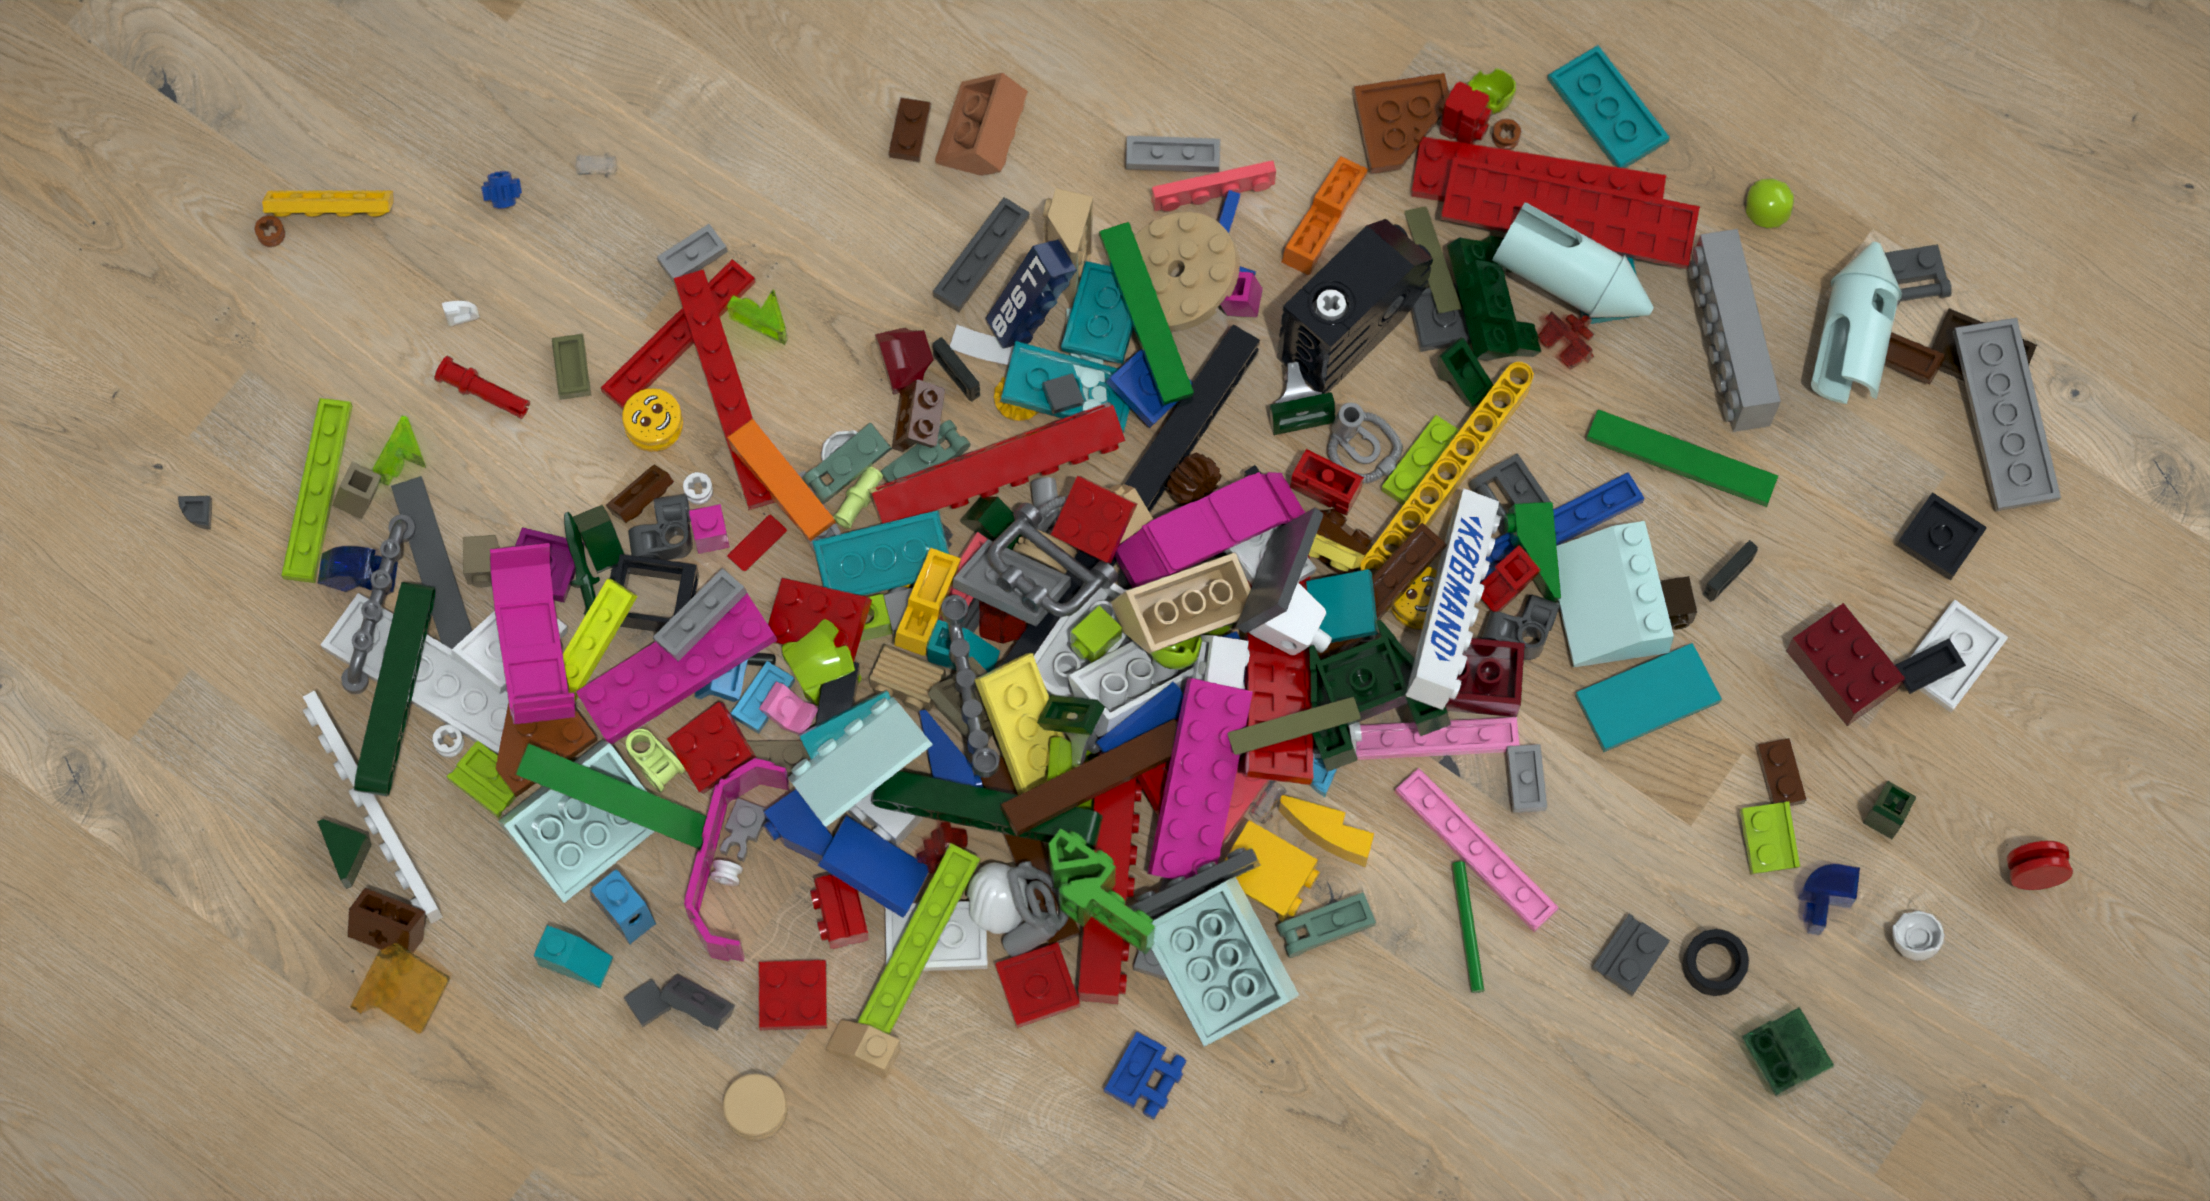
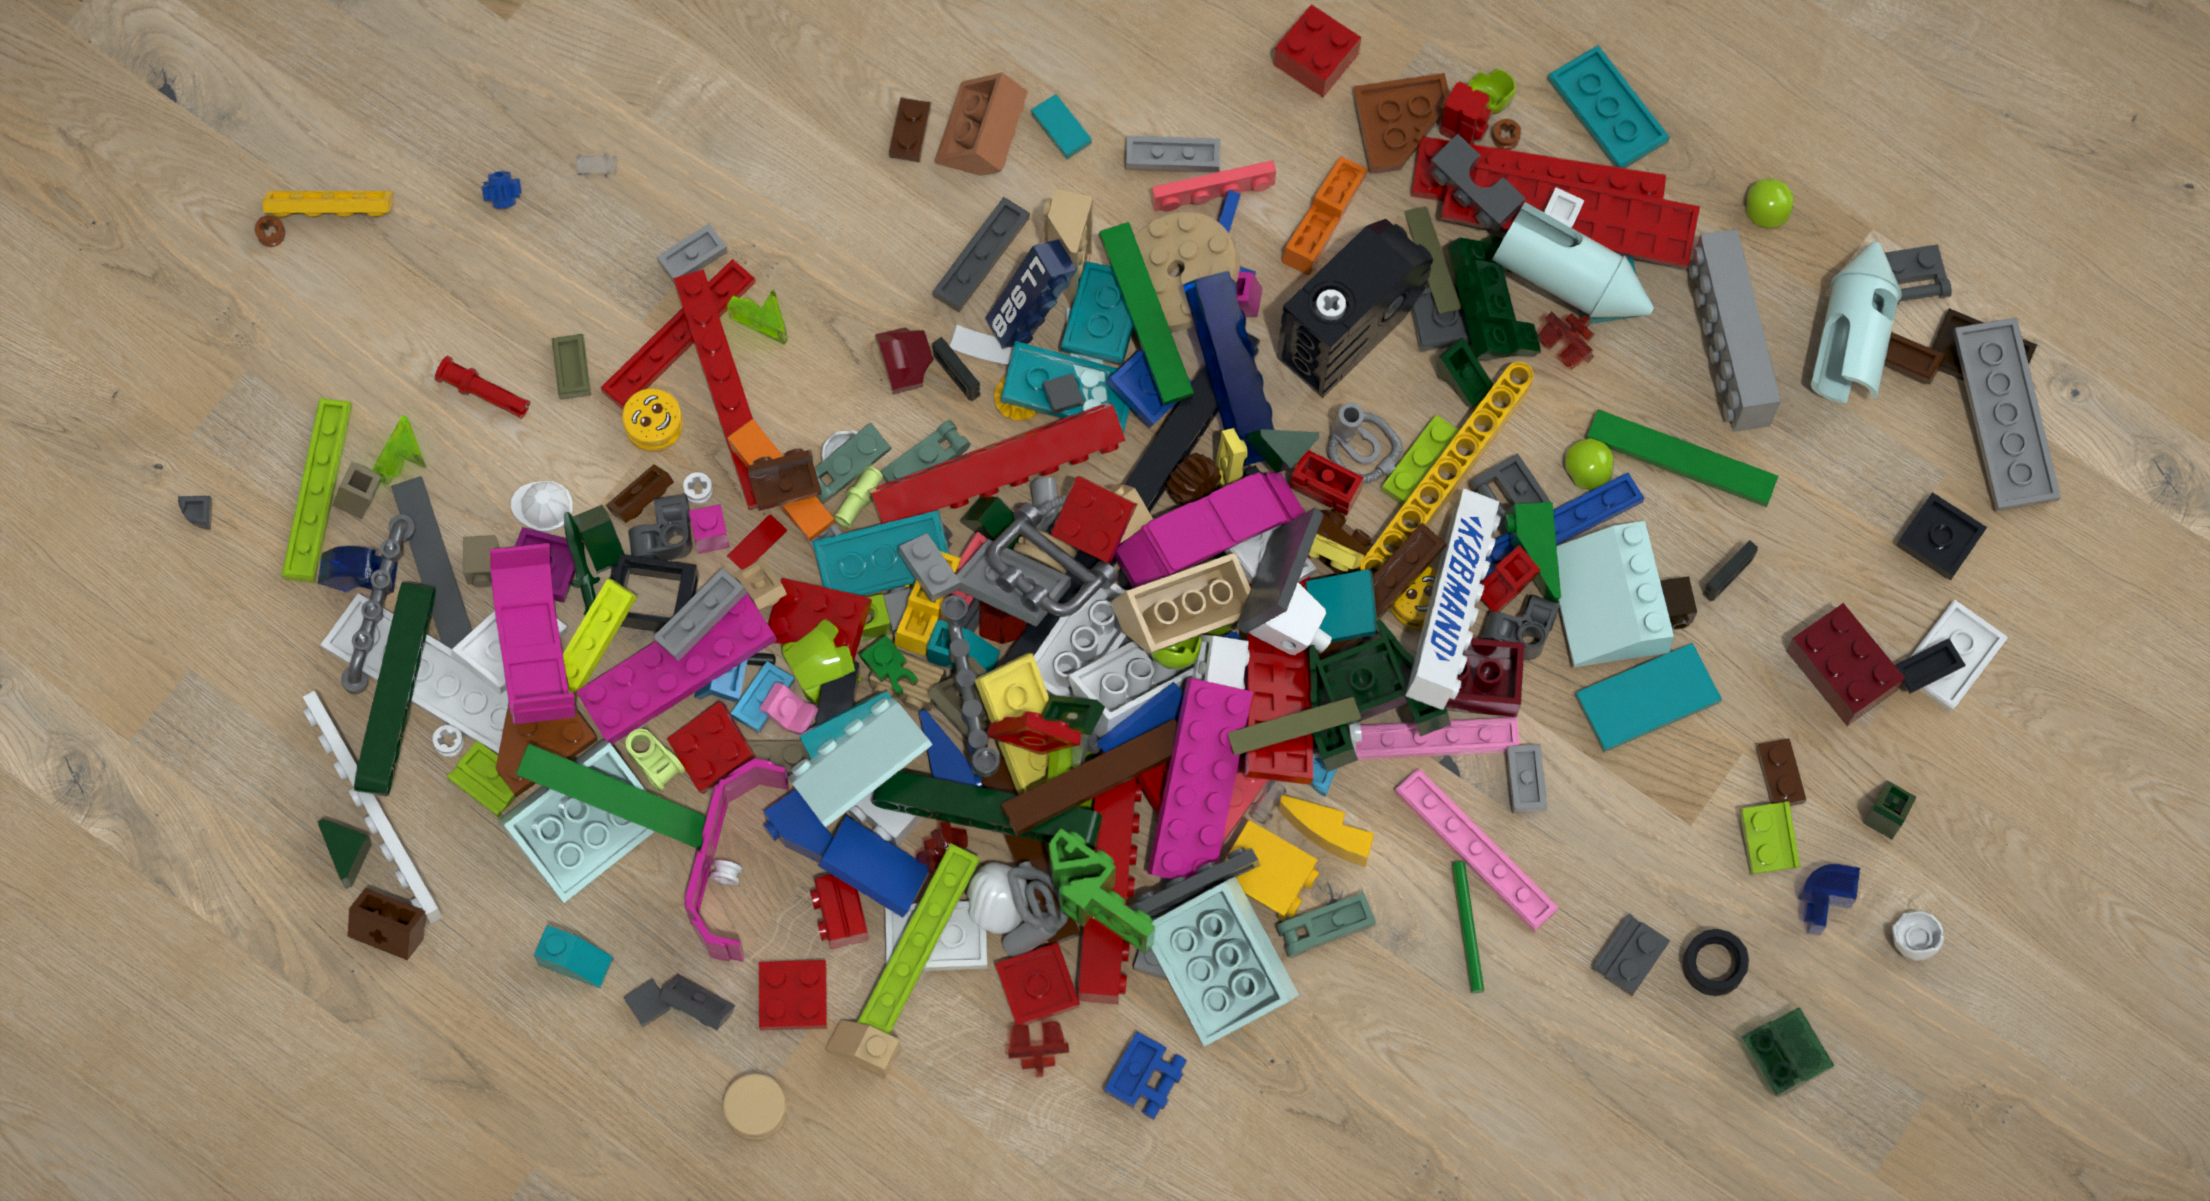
clear yellow bracket [350,942,450,1034] -> none
white tile [442,301,480,326] -> none
dark azure torso [590,869,656,944] -> none
light grey plate [720,798,767,862] -> none
reddish brown bracket [892,379,945,452] -> none
lime brick [1070,605,1122,663] -> none
dark green piece [1270,362,1335,435] -> none
red head [2007,841,2073,890] -> none
none -> white piece [511,481,573,532]
none -> tan plate [734,559,787,610]
none -> reddish brown bracket [748,448,822,511]
none -> green plate [860,635,918,697]
none -> light grey plate [898,533,961,602]
none -> red plate [987,712,1082,755]
none -> clear red hips [1005,1021,1069,1078]
none -> teal tile [1031,94,1092,160]
none -> clear blue brick [1183,271,1274,467]
none -> light yellow plate [1216,428,1247,488]
none -> dark green slope [1247,429,1319,473]
none -> red brick [1273,4,1361,98]
none -> dark grey arch [1429,134,1526,233]
none -> white plate [1544,188,1585,228]
none -> lime hair [1565,438,1614,490]

